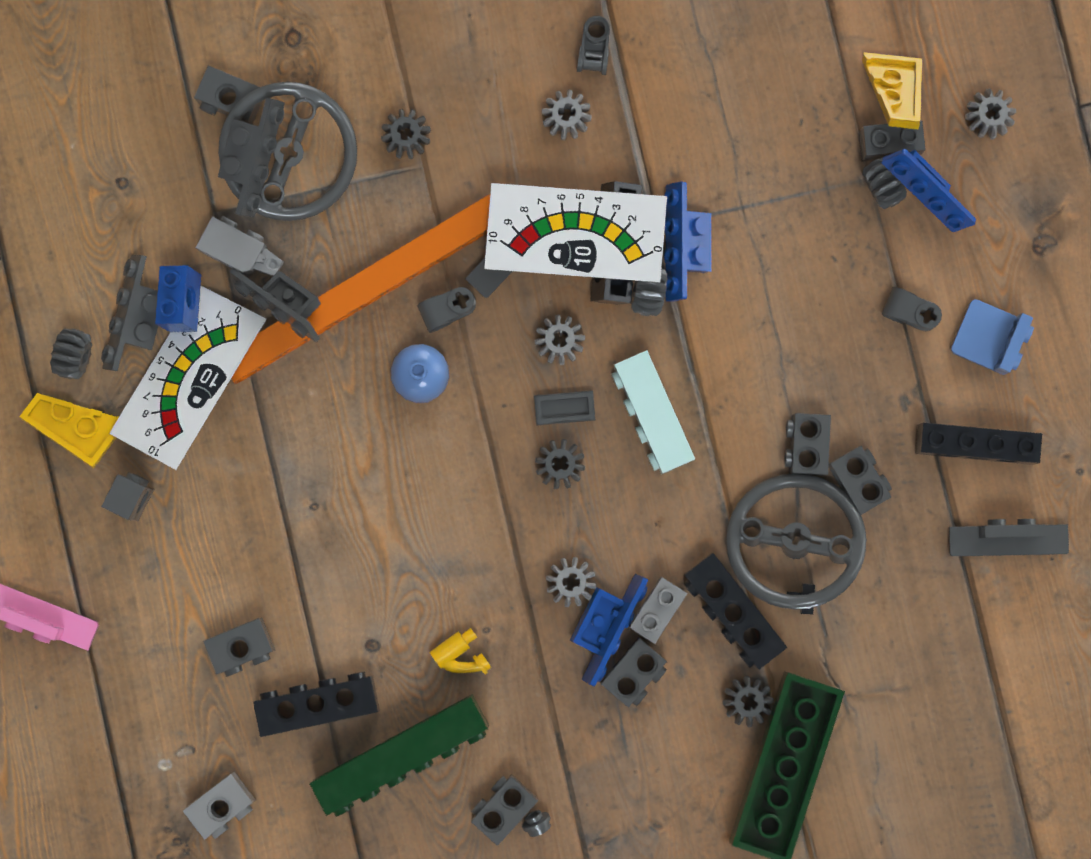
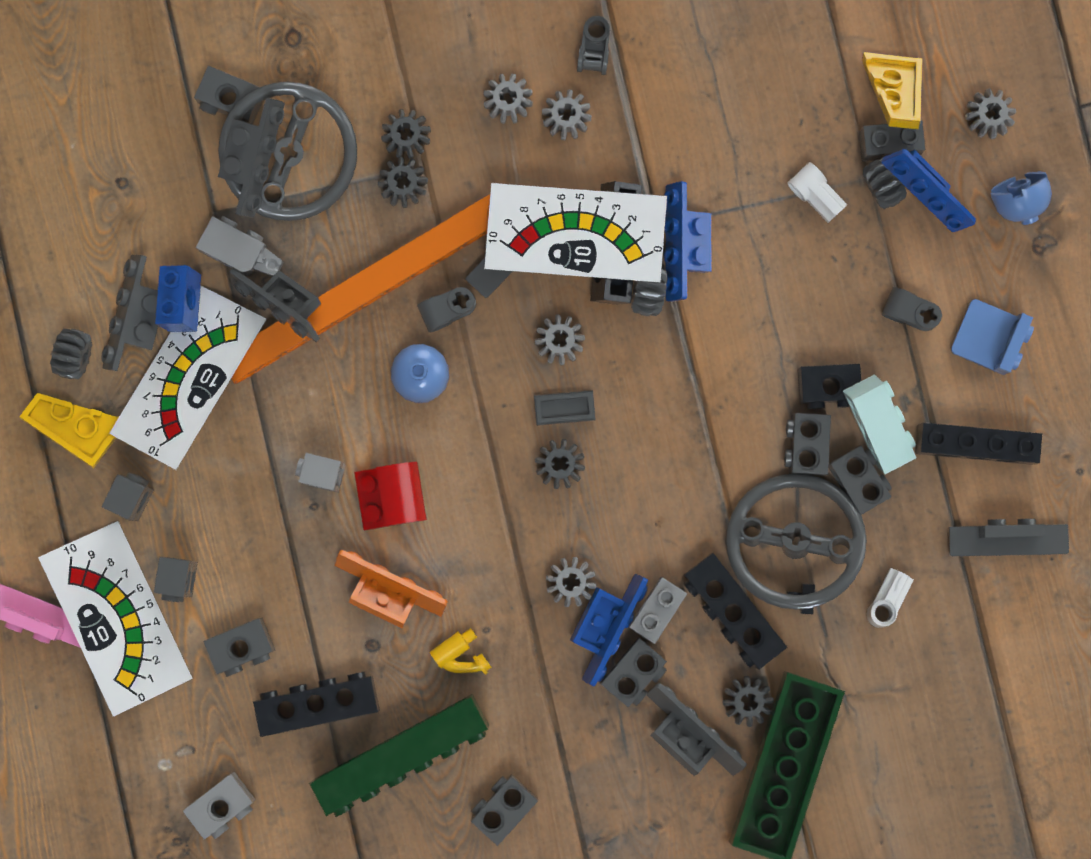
dark grey plate [522,810,551,837] -> none
light aqua brick [611,350,695,475] -> none
none -> white sticker [38,521,193,717]
none -> dark grey brick [154,557,198,602]
none -> light grey brick [295,453,346,493]
none -> orange bracket [335,550,448,628]
none -> red brick [354,462,427,531]
none -> dark grey gear [378,157,428,208]
none -> light grey gear [483,73,533,124]
none -> dark grey bracket [647,683,747,776]
none -> white piece [787,162,847,223]
none -> black brick [798,364,861,409]
none -> light aqua brick [843,374,916,474]
none -> white piece [866,568,914,628]
none -> medium blue cylinder [990,171,1052,225]

